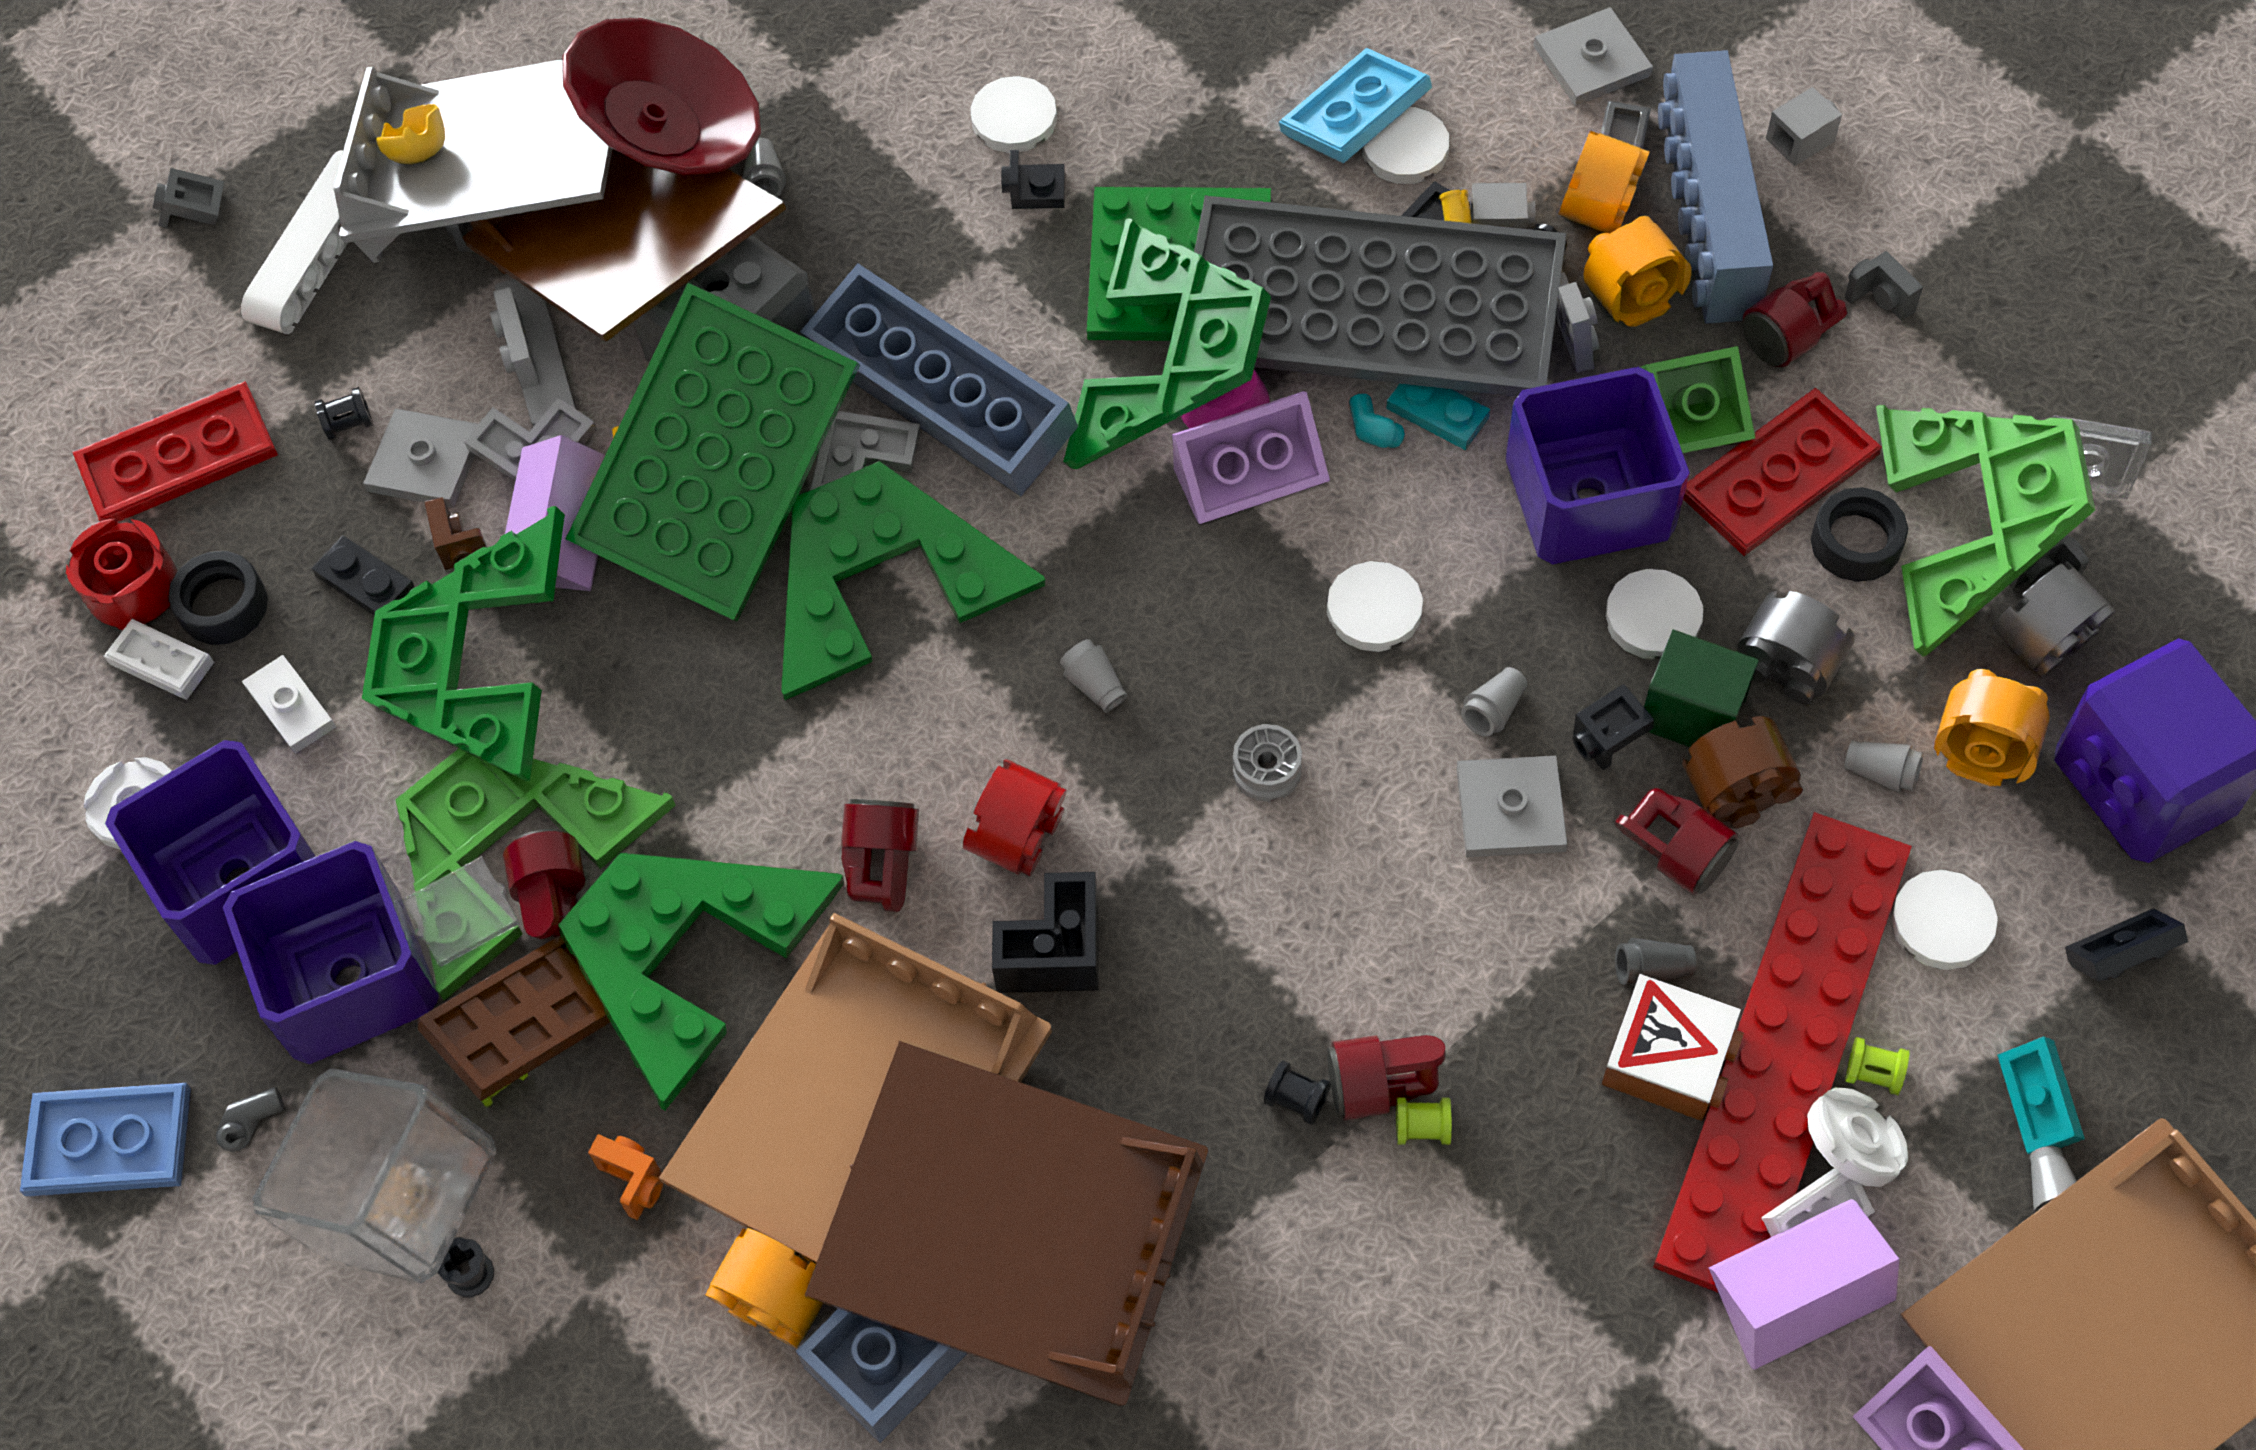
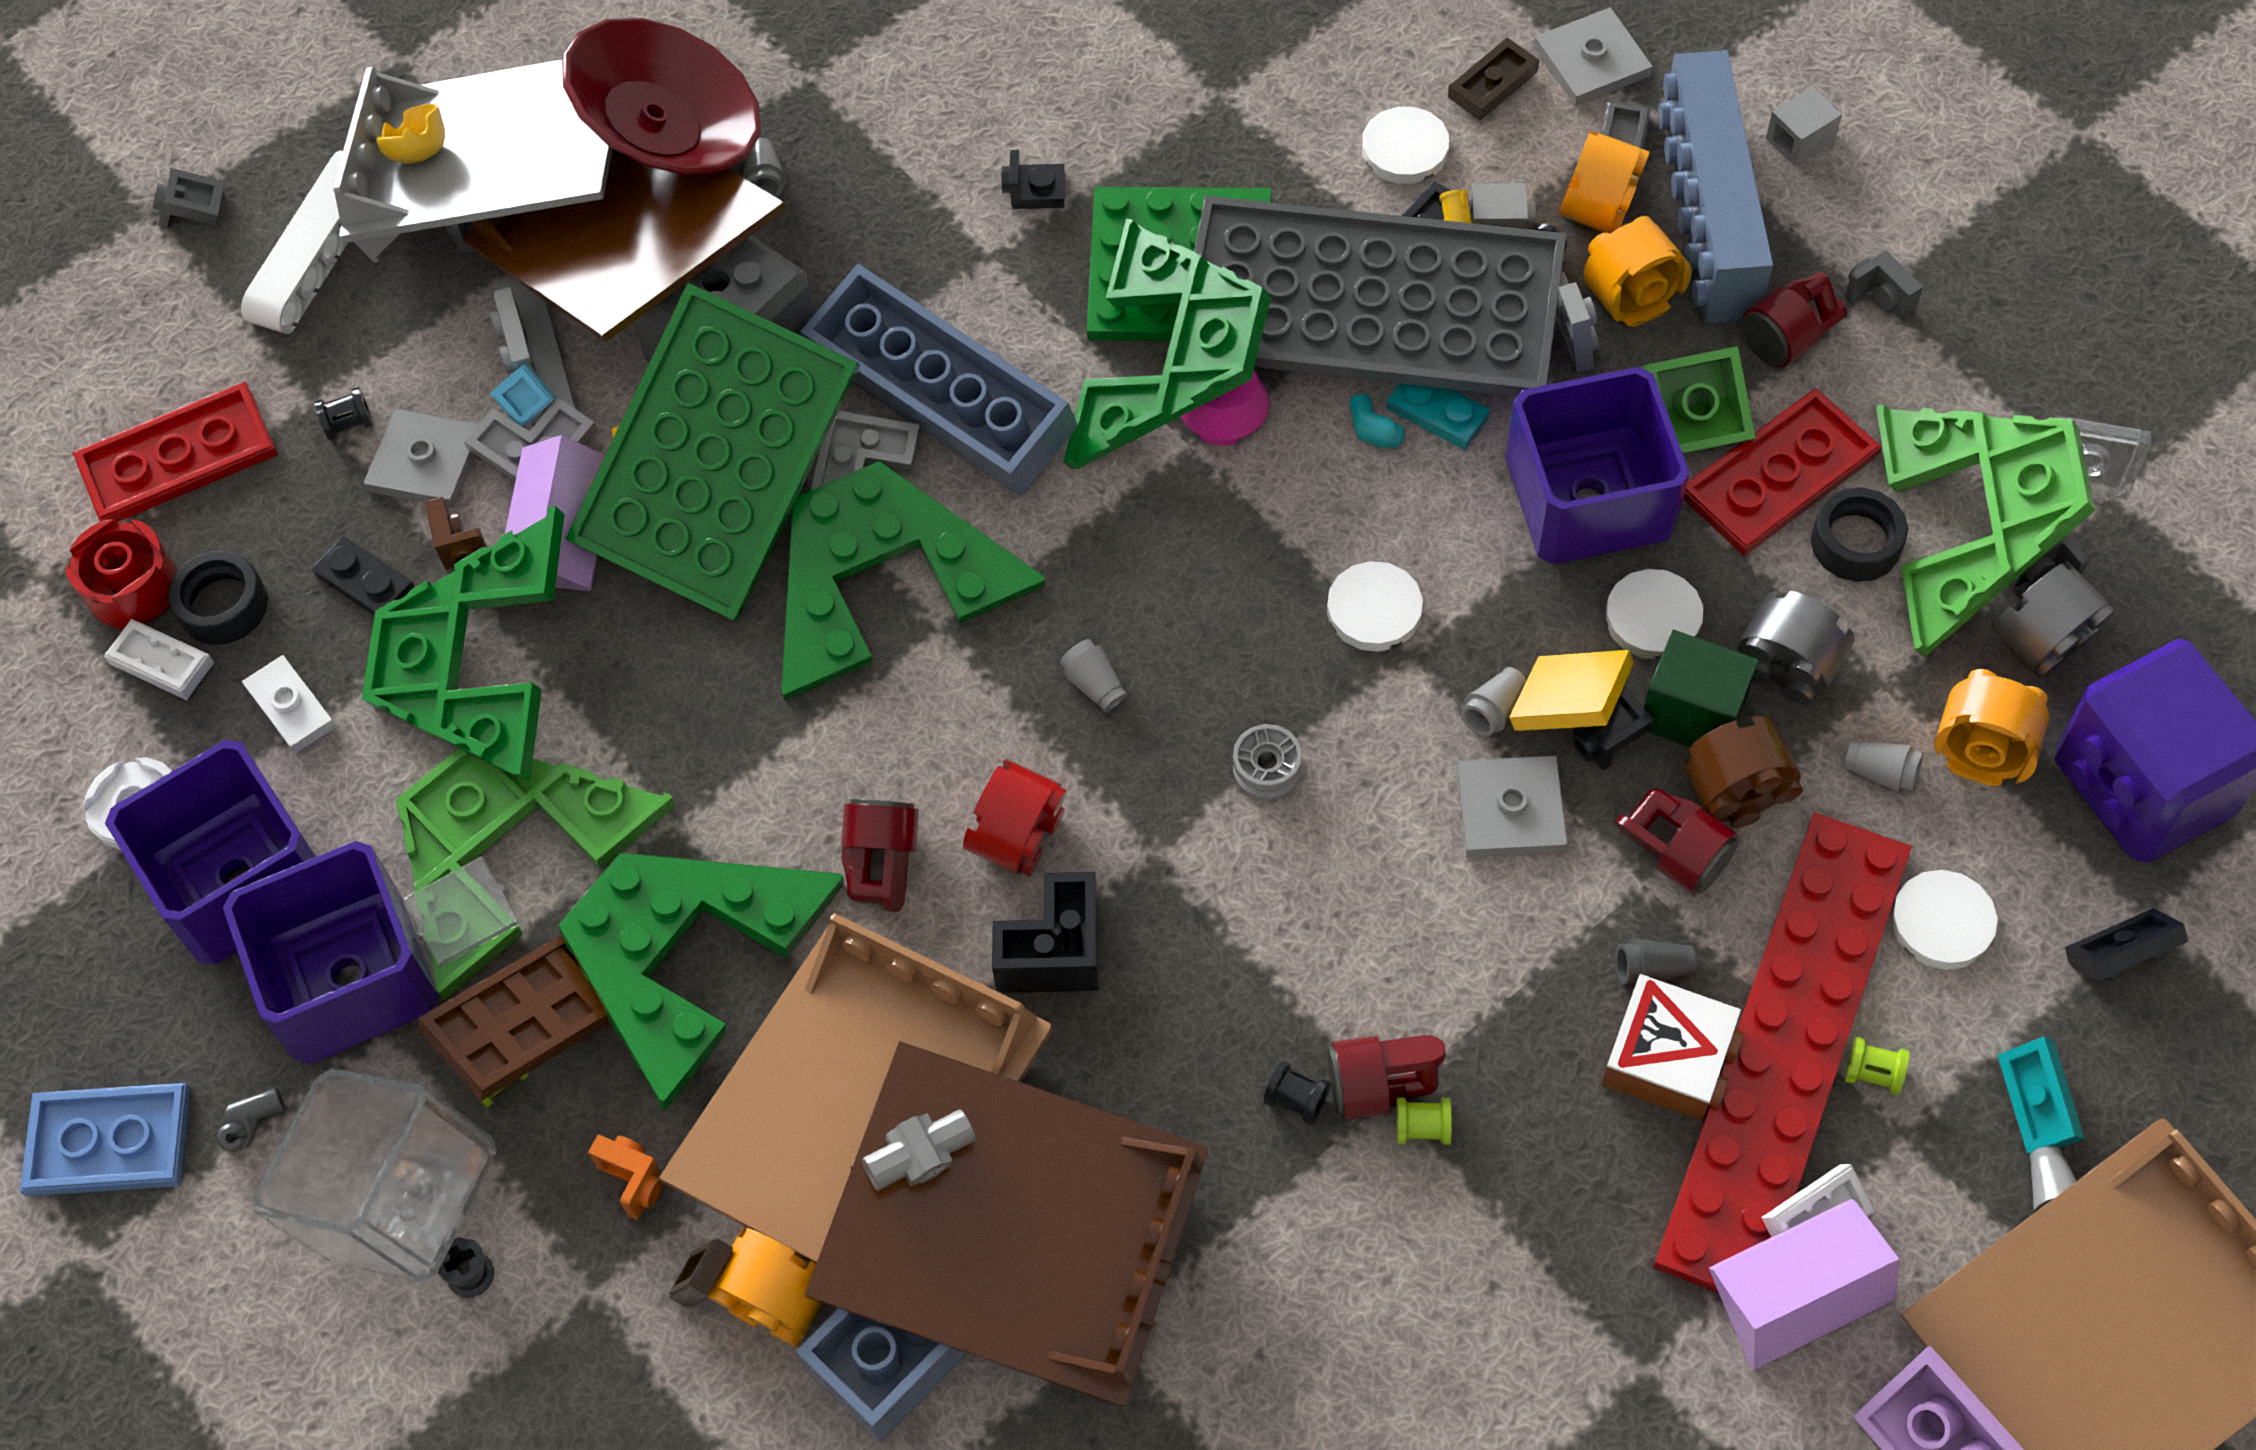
dark red piece [503,829,585,939] -> none
white tile [971,76,1057,153] -> none
lavender slope [1172,391,1330,524] -> none
medium azure tile [1279,48,1432,163] -> none
white tile [1808,1087,1908,1187] -> none
none -> medium azure tile [489,362,558,427]
none -> dark brown tile [668,1238,734,1307]
none -> light grey axle [862,1109,976,1191]
none -> dark brown plate [1448,37,1540,120]
none -> yellow tile [1509,650,1634,731]

